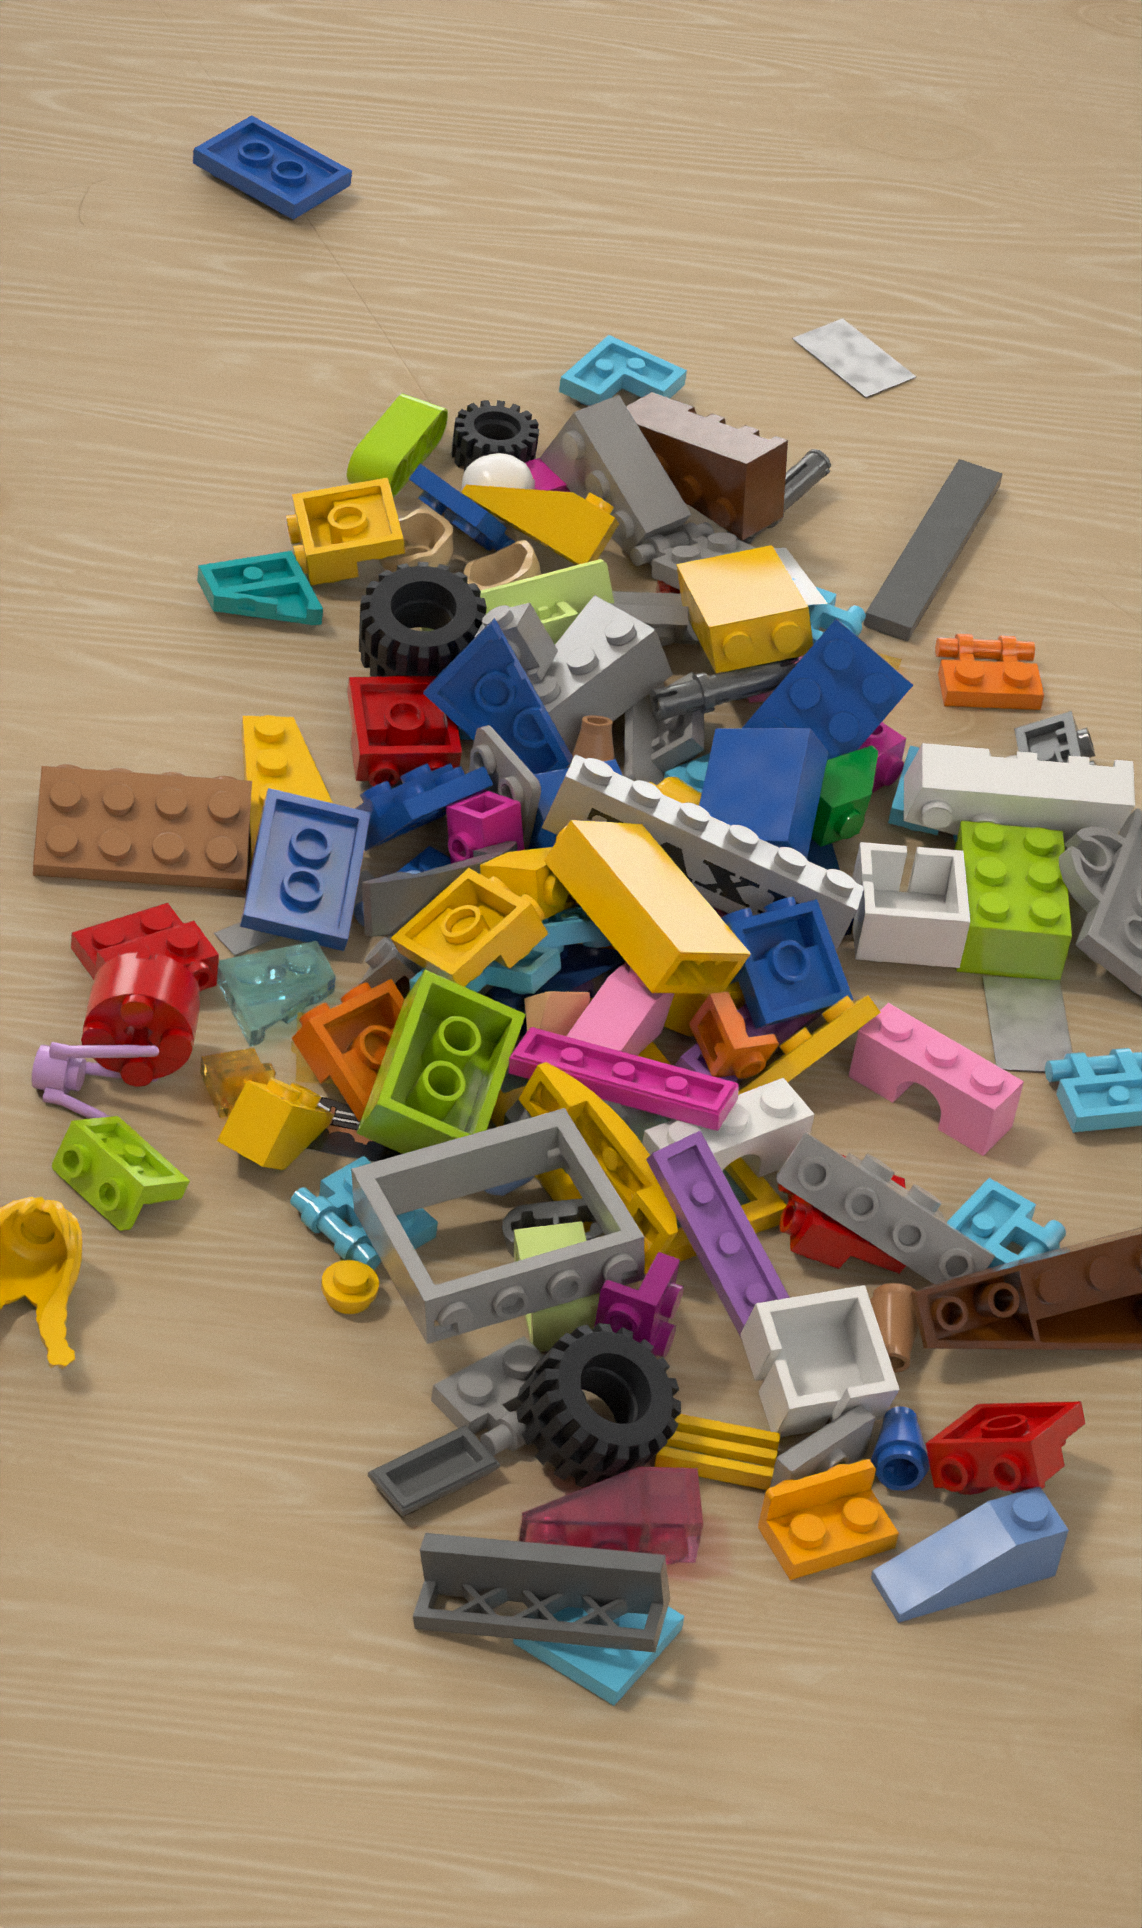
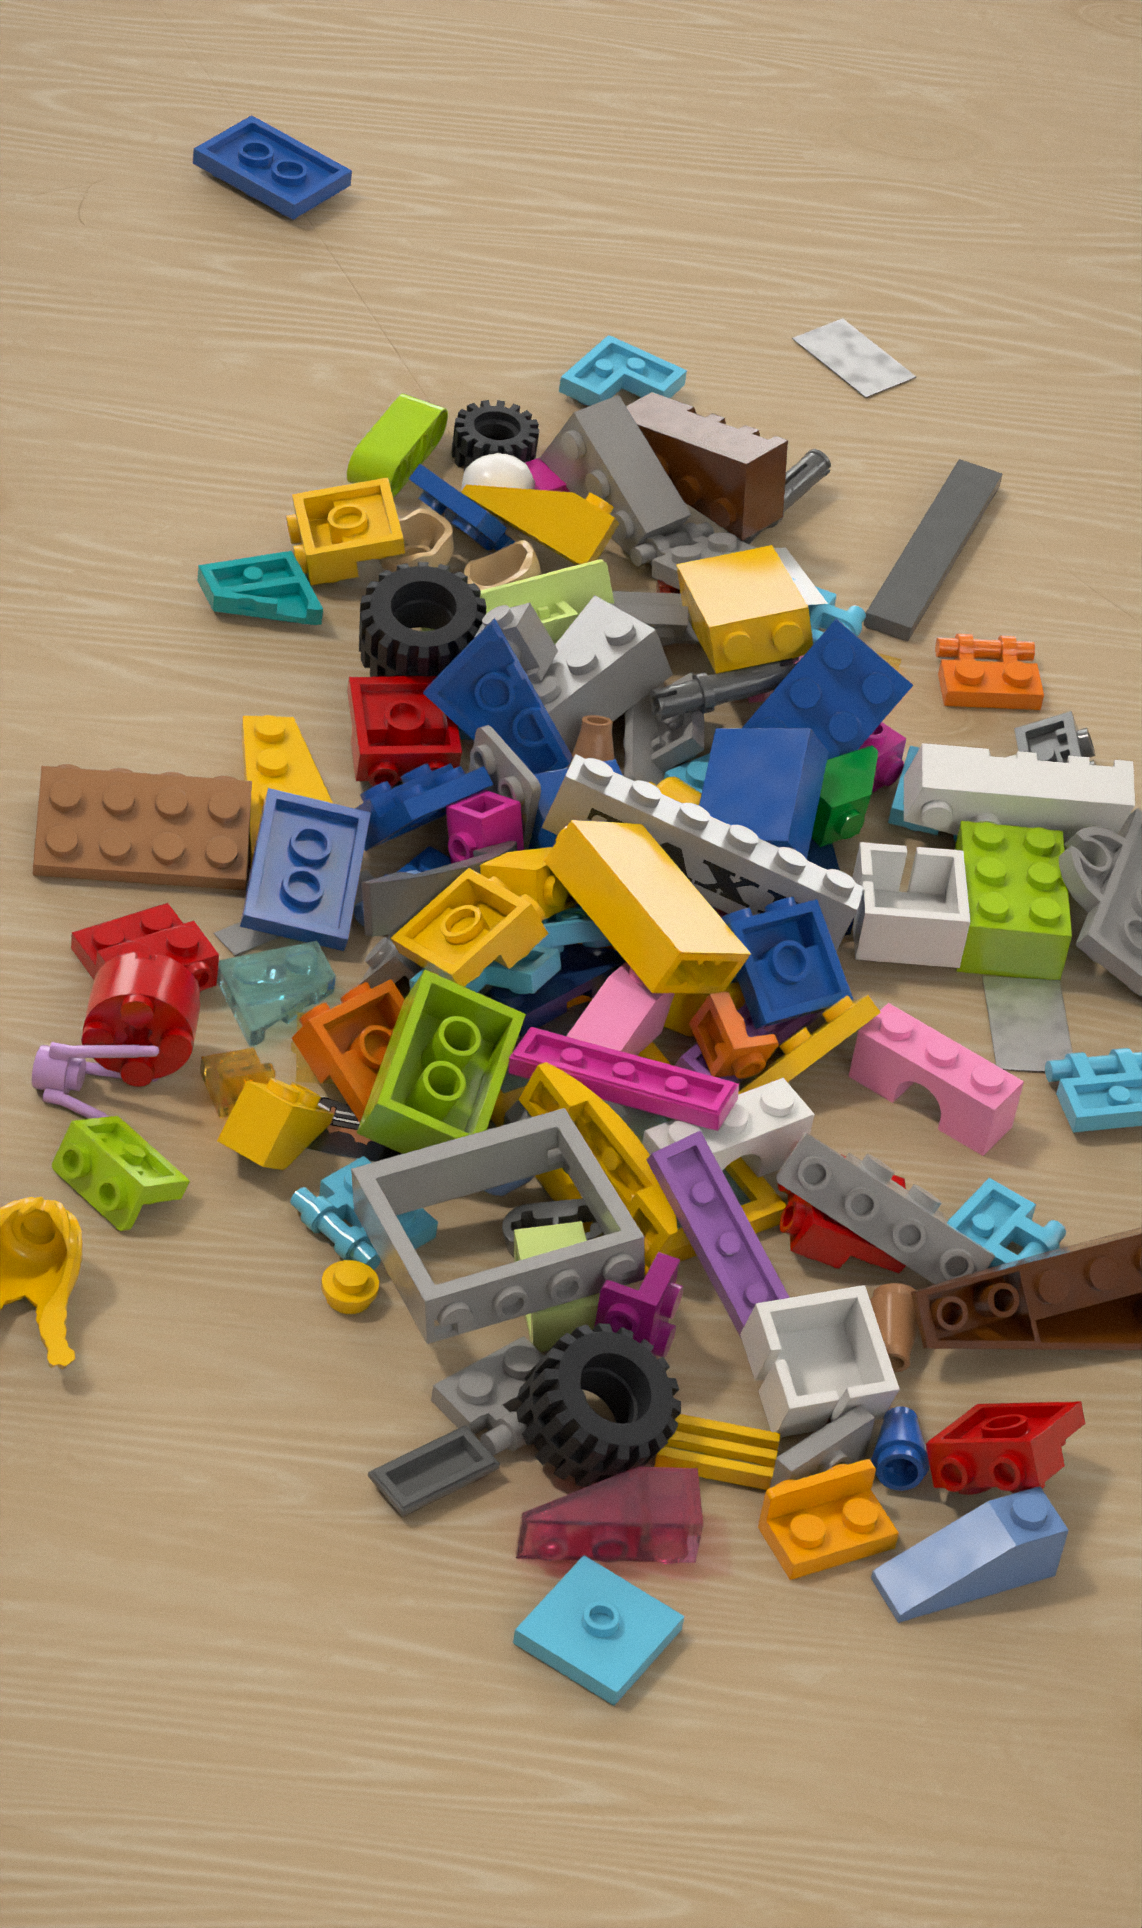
dark grey fence [413,1533,670,1652] -> none
light nougat slope [524,991,590,1036] -> none

